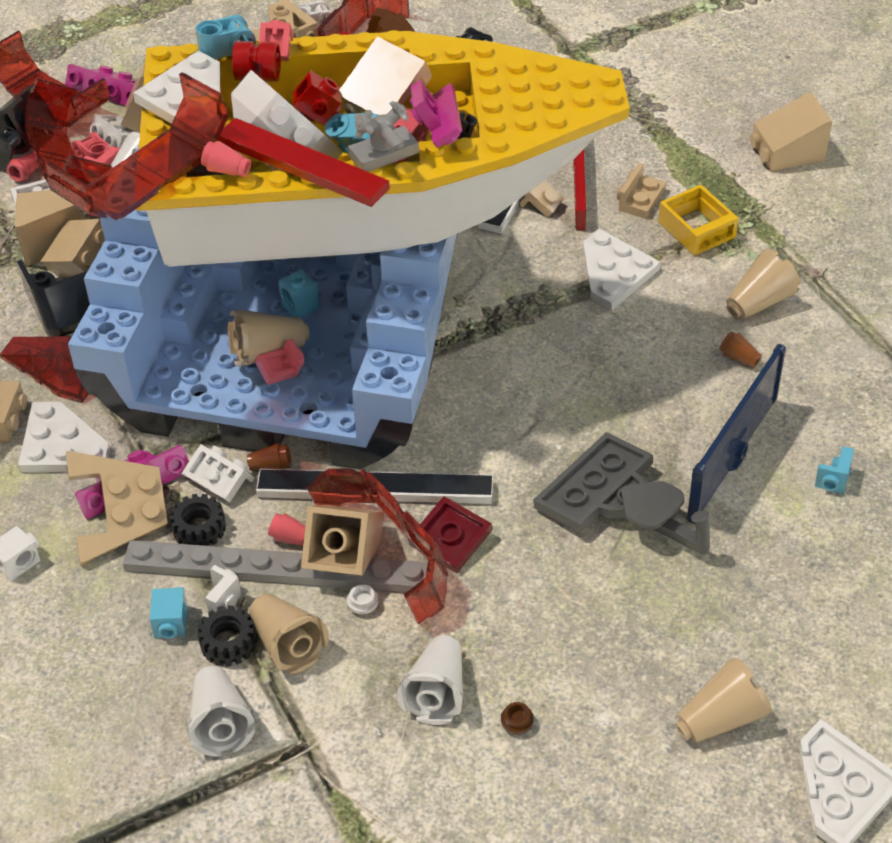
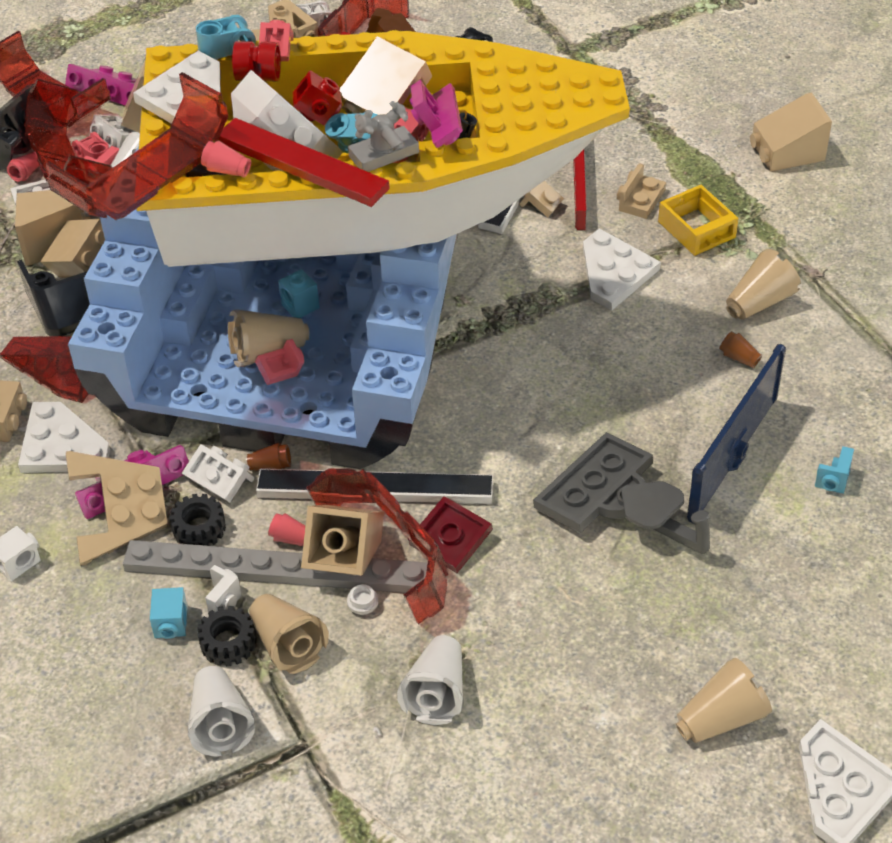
reddish brown plate [501,702,534,735] -> none

